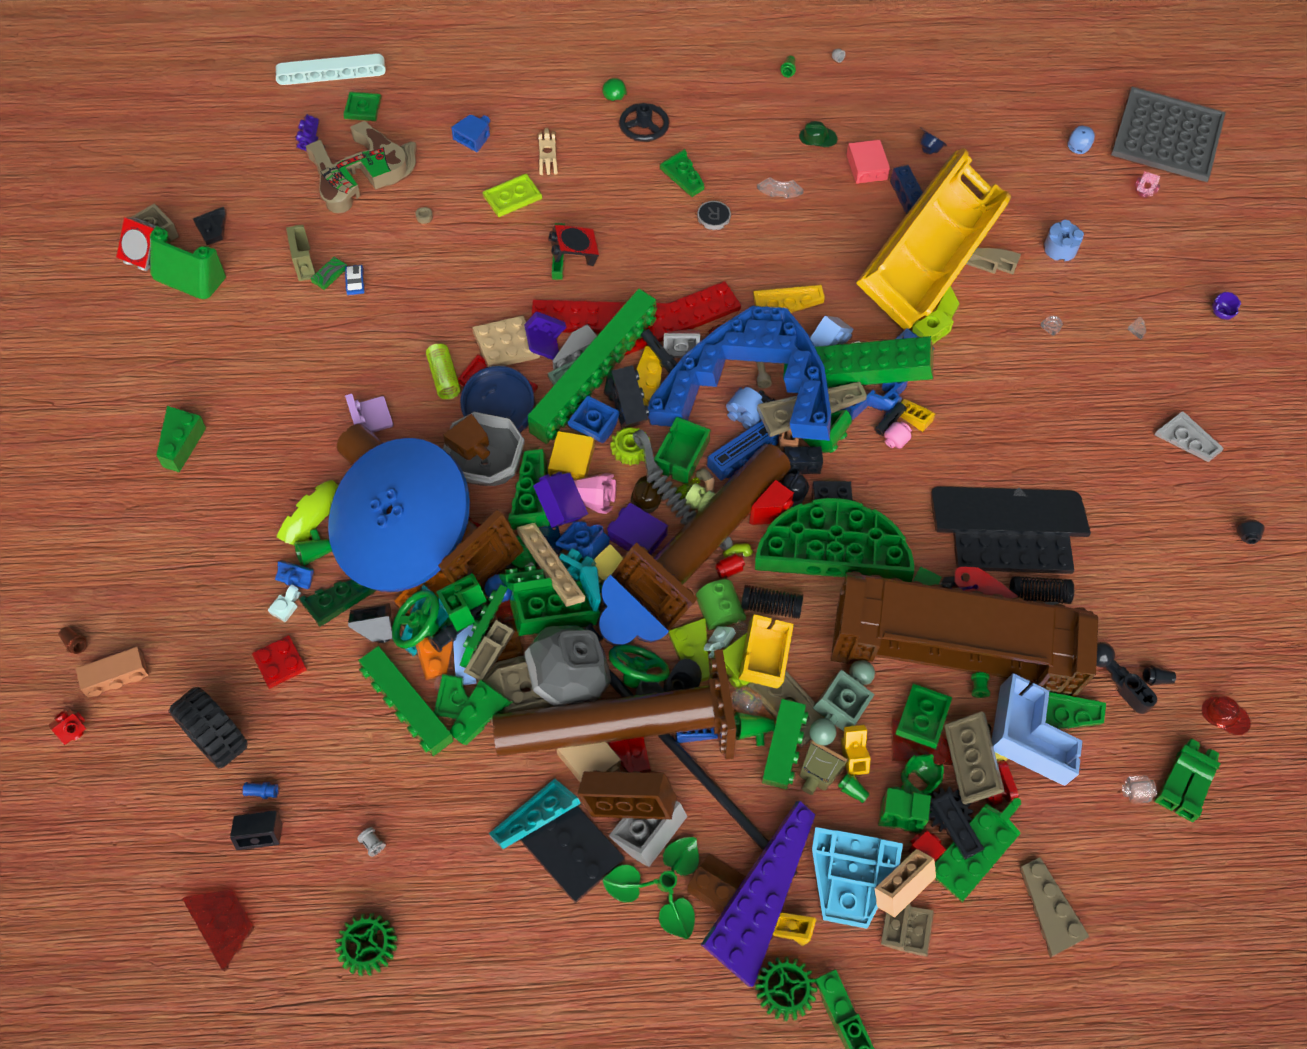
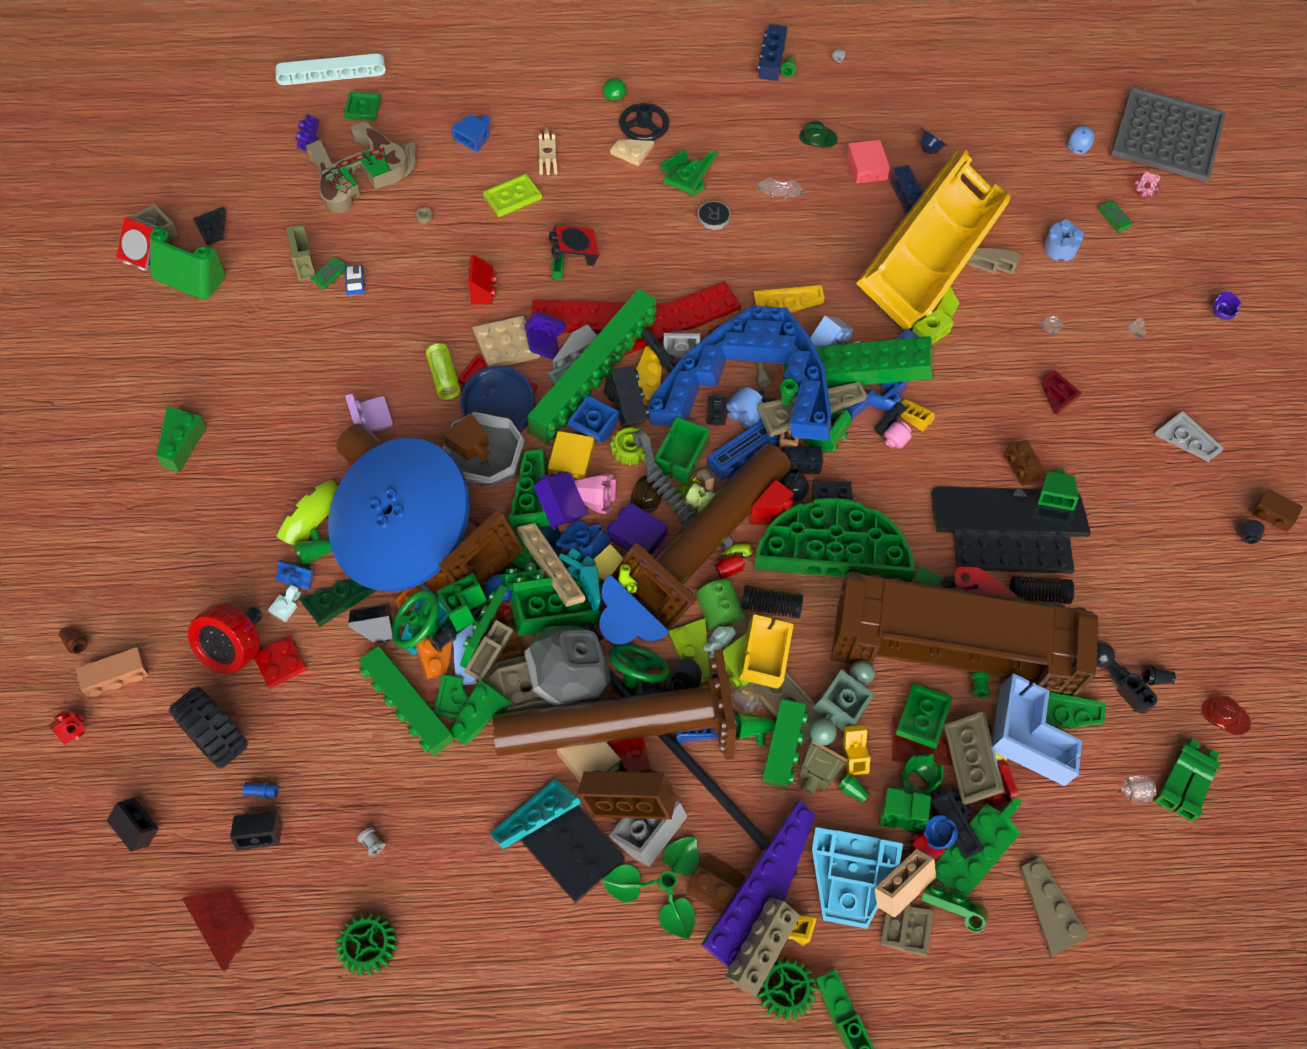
none -> black brick [107,797,159,852]
none -> red wheel [188,604,262,674]
none -> red slope [468,254,497,304]
none -> tan wing [610,139,654,166]
none -> lime arm [618,564,637,593]
none -> green wing [664,151,718,194]
none -> black brick [707,395,726,426]
none -> dark tan brick [725,898,800,996]
none -> dark blue brick [757,24,788,81]
none -> green cone [780,379,798,405]
none -> green plate [922,885,989,933]
none -> blue hair [924,815,958,849]
none -> reddish brown brick [1005,440,1044,486]
none -> green torso [1038,469,1079,511]
none -> dark red wing [1041,370,1081,415]
none -> green tile [1098,200,1133,232]
none -> reddish brown brick [1252,488,1303,532]

